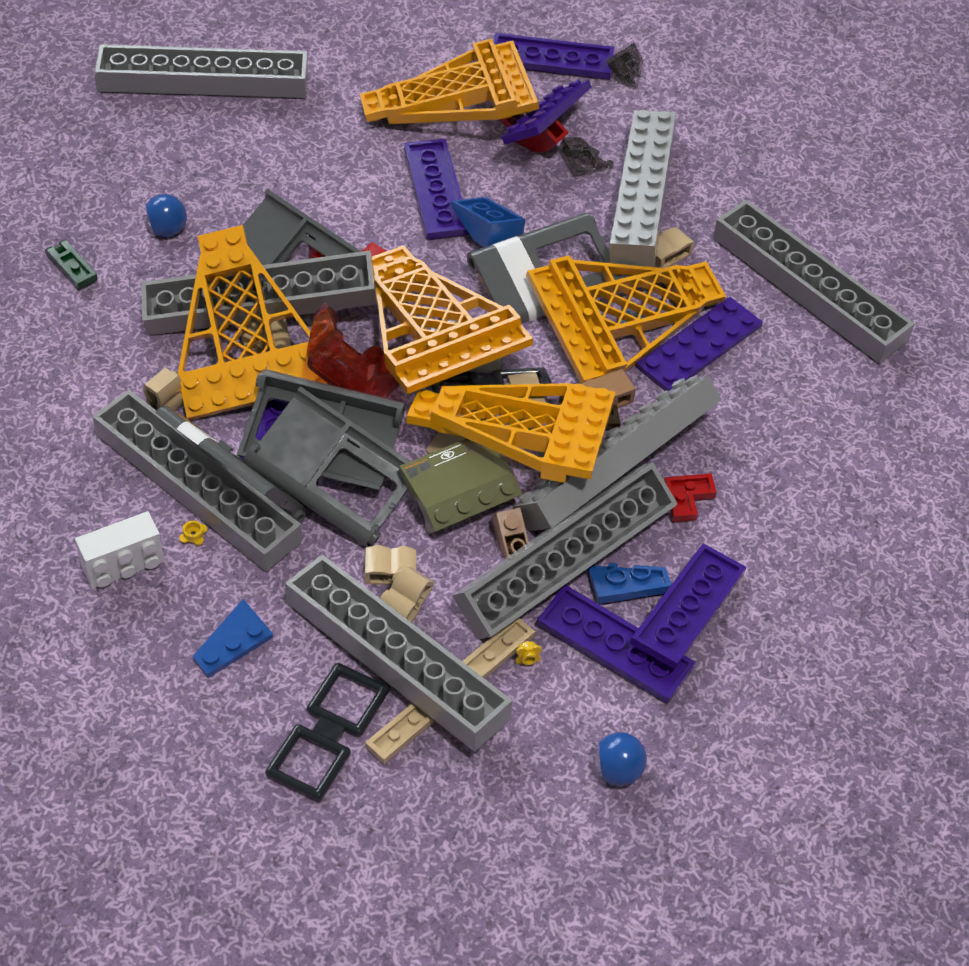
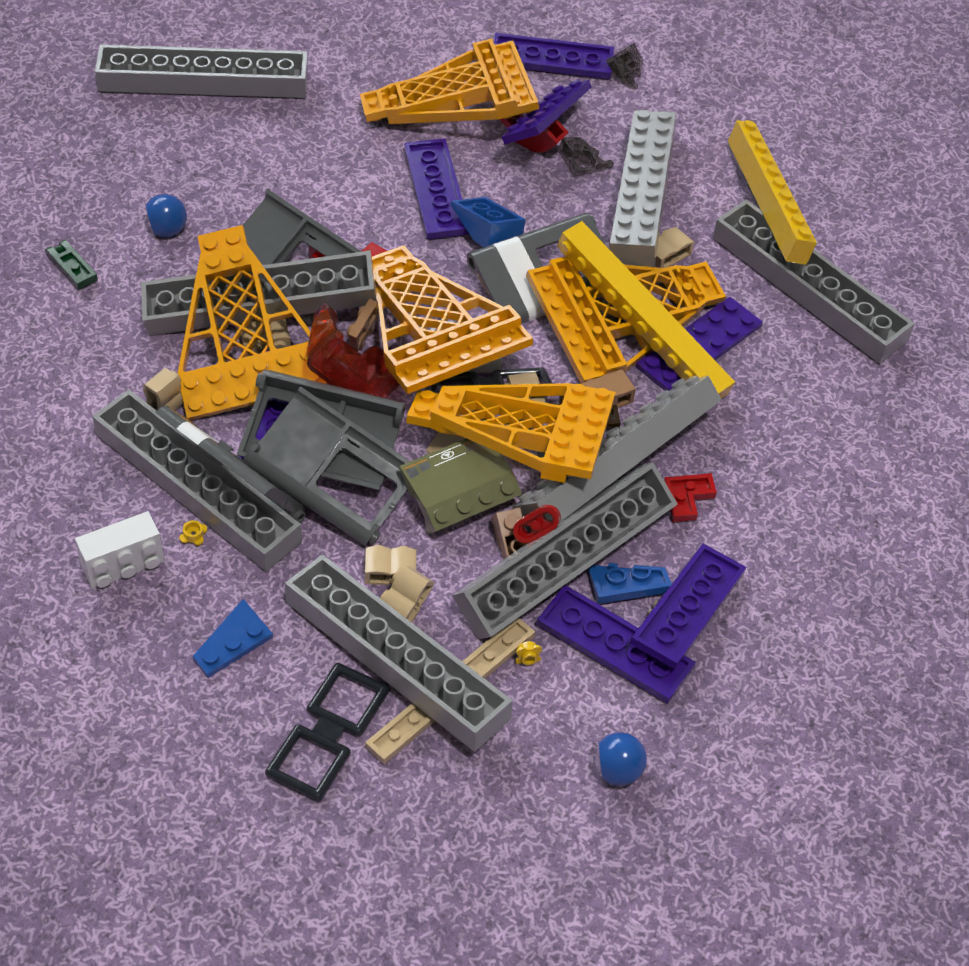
none -> medium nougat plate [347,298,379,356]
none -> red plate [513,505,561,543]
none -> yellow brick [557,221,735,399]
none -> yellow brick [728,120,817,265]

